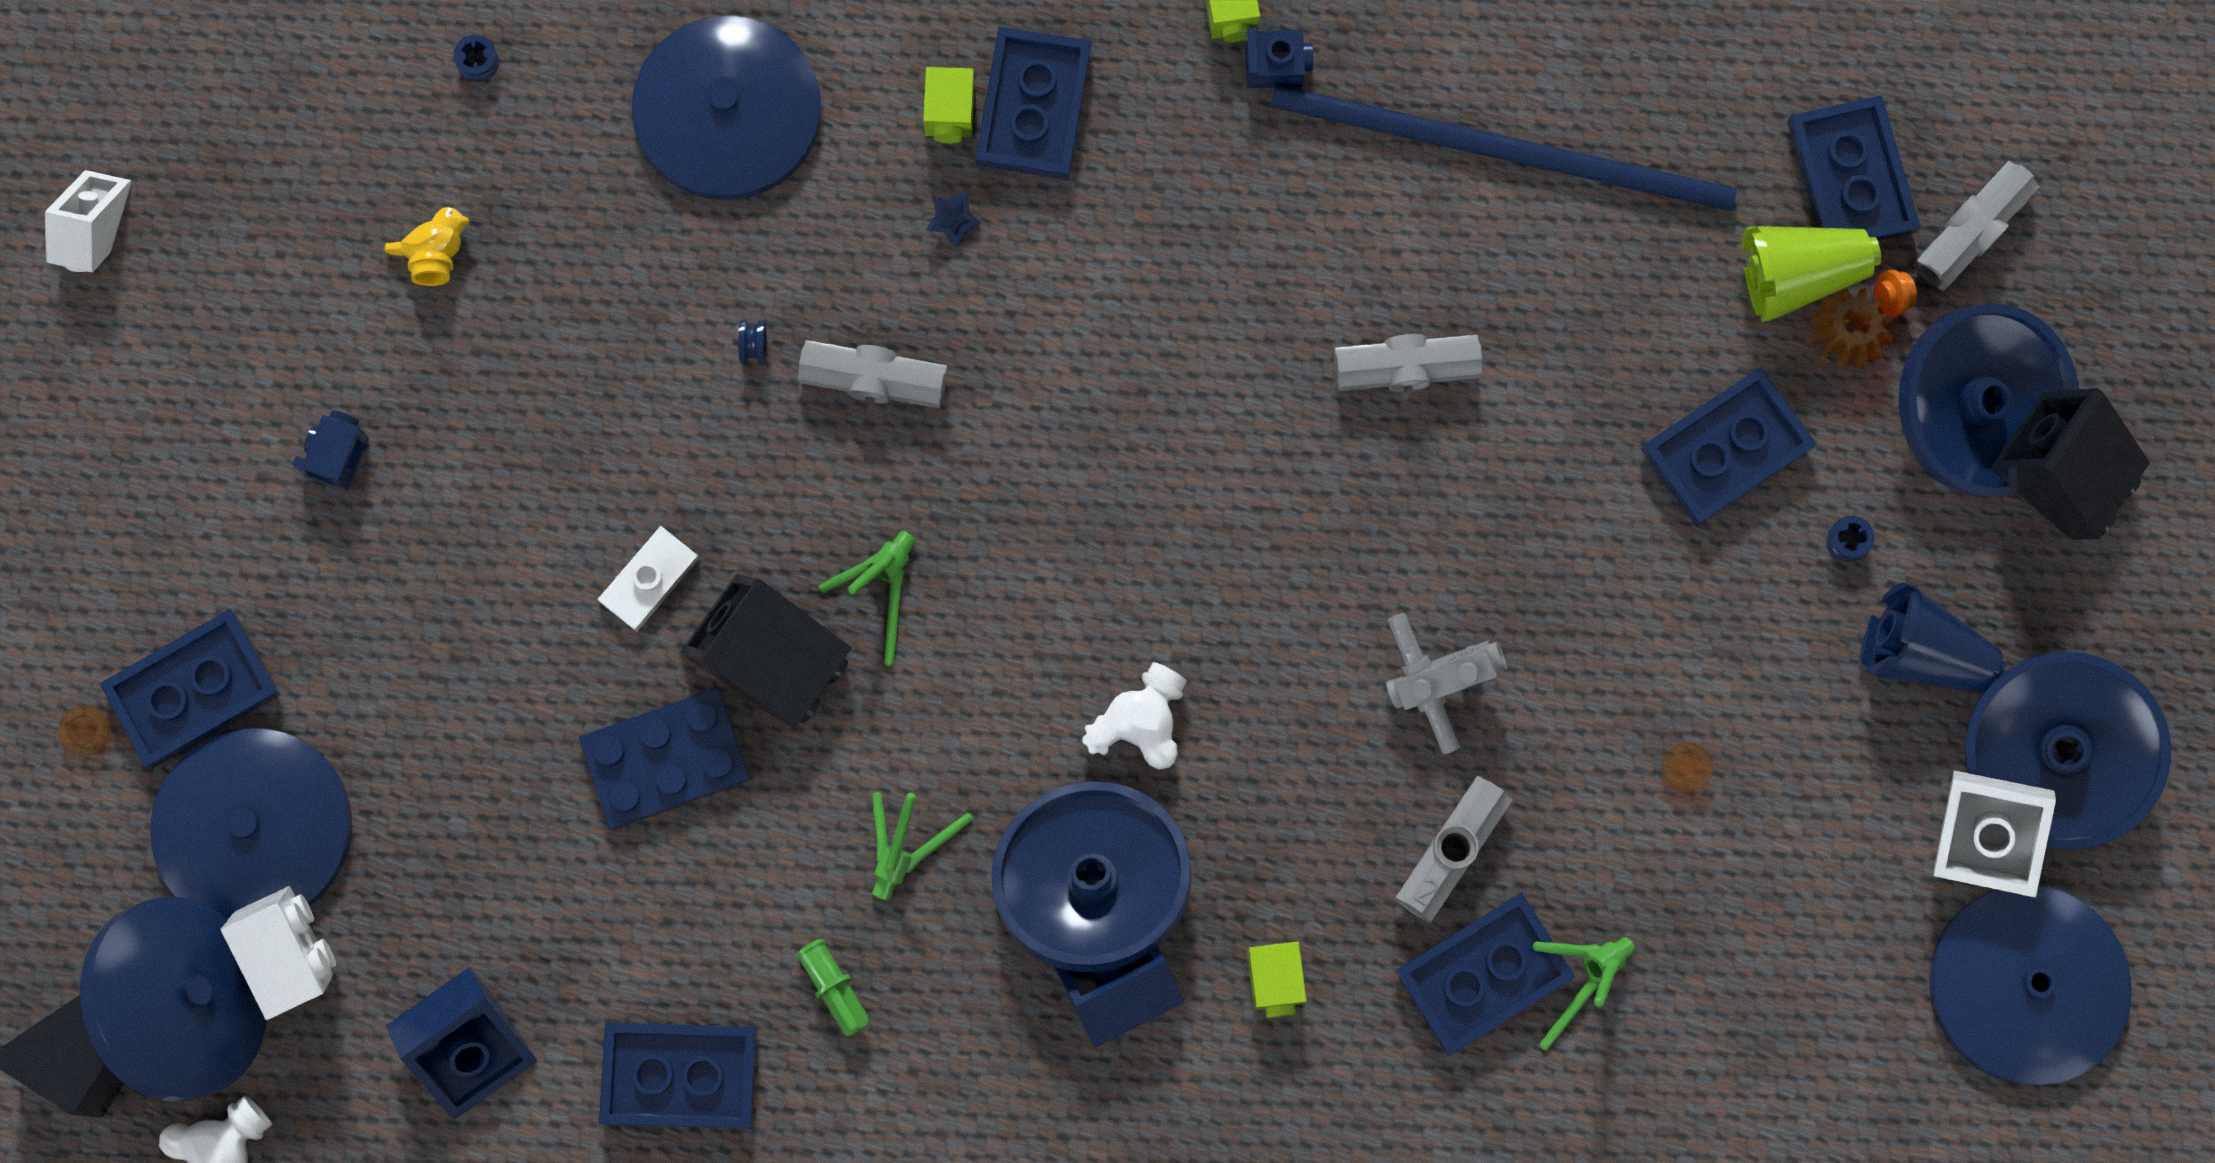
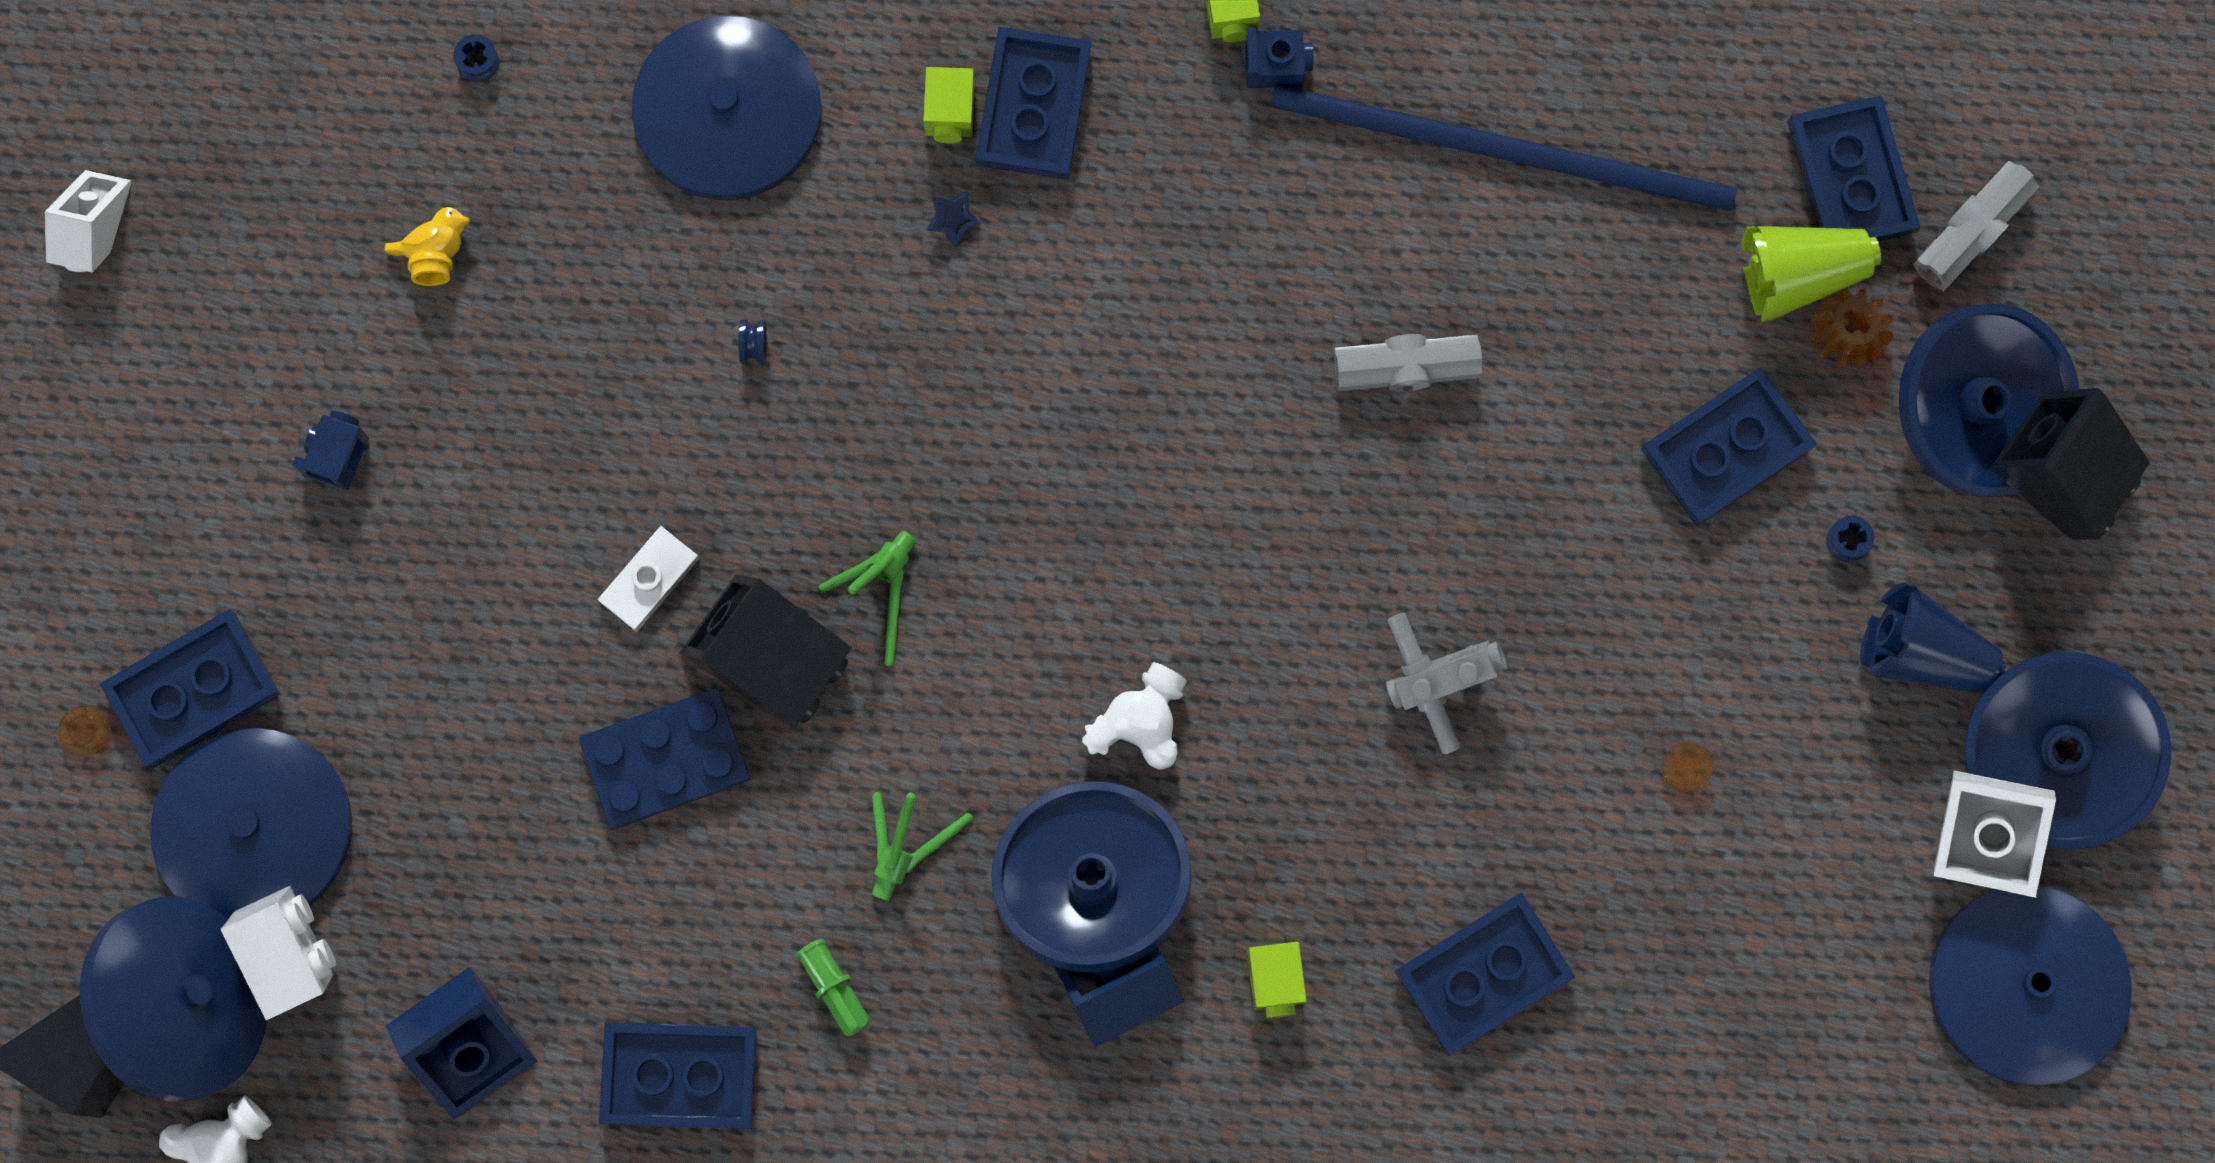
light grey piece [798,340,948,408] -> none
light grey piece [1394,776,1513,923] -> none
bright green plant [1533,937,1636,1050] -> none
orange plate [1873,270,1917,318] -> none

